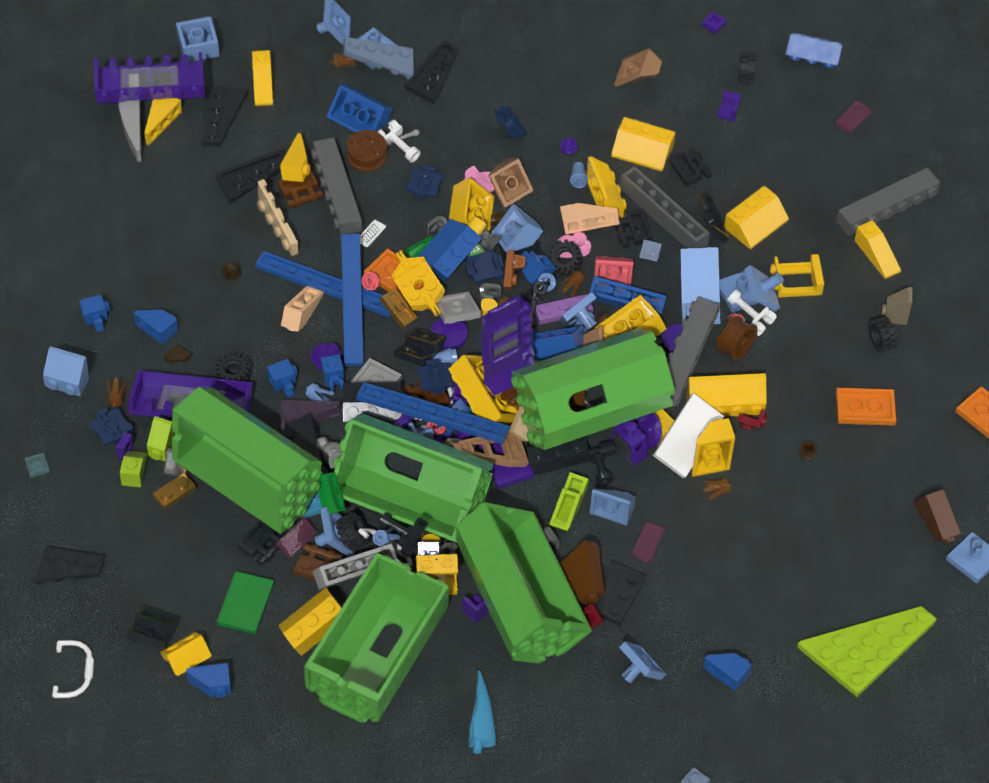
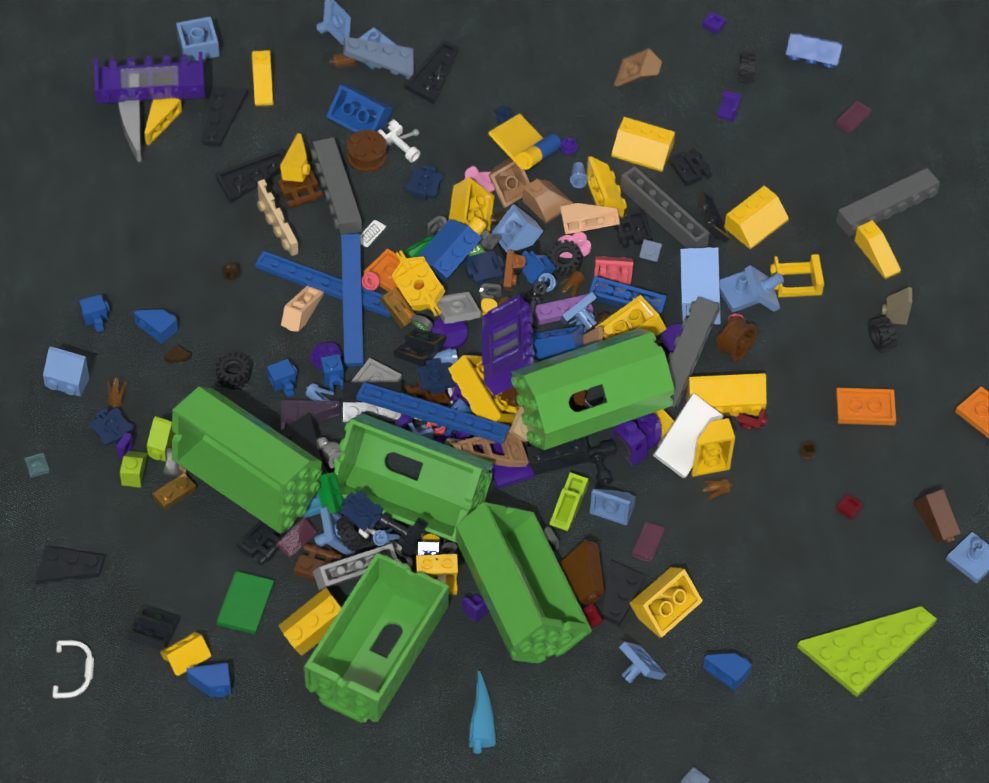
dark purple window [129,370,252,420] -> none
white bar [727,289,777,336] -> none
none -> dark blue piece [339,490,384,532]
none -> dark grey tile [410,315,433,332]
none -> yellow door [488,113,561,170]
none -> medium nougat slope [522,179,574,223]
none -> yellow slope [629,567,703,638]
none -> dark red tile [836,494,864,520]

